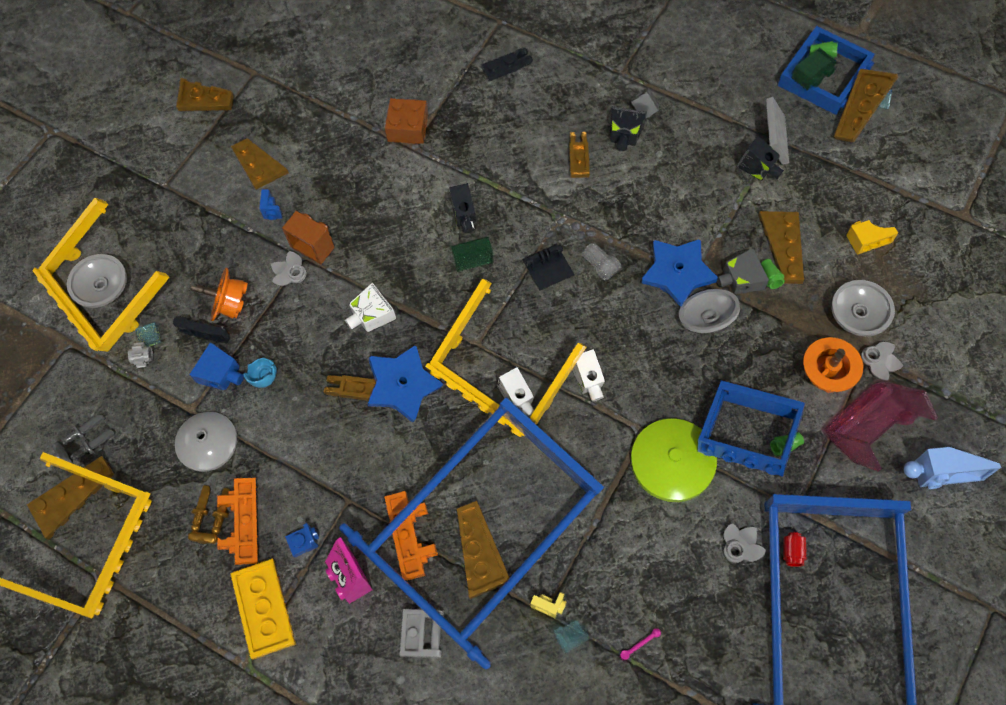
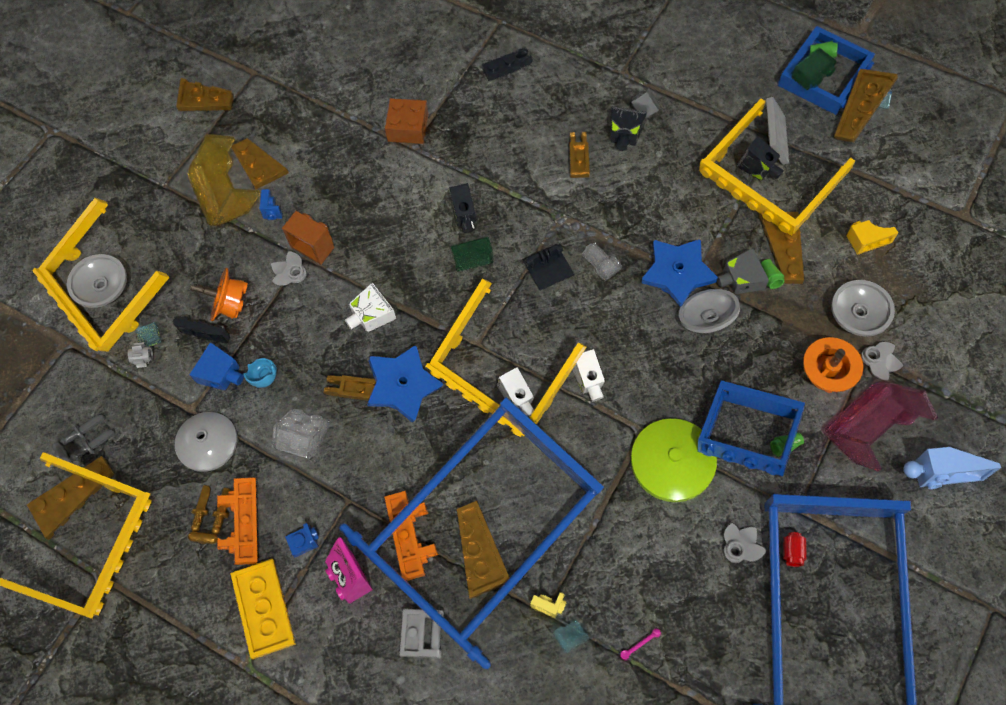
none -> clear yellow windscreen [188,134,260,226]
none -> clear slope [271,409,330,459]
none -> yellow piece [699,99,855,236]

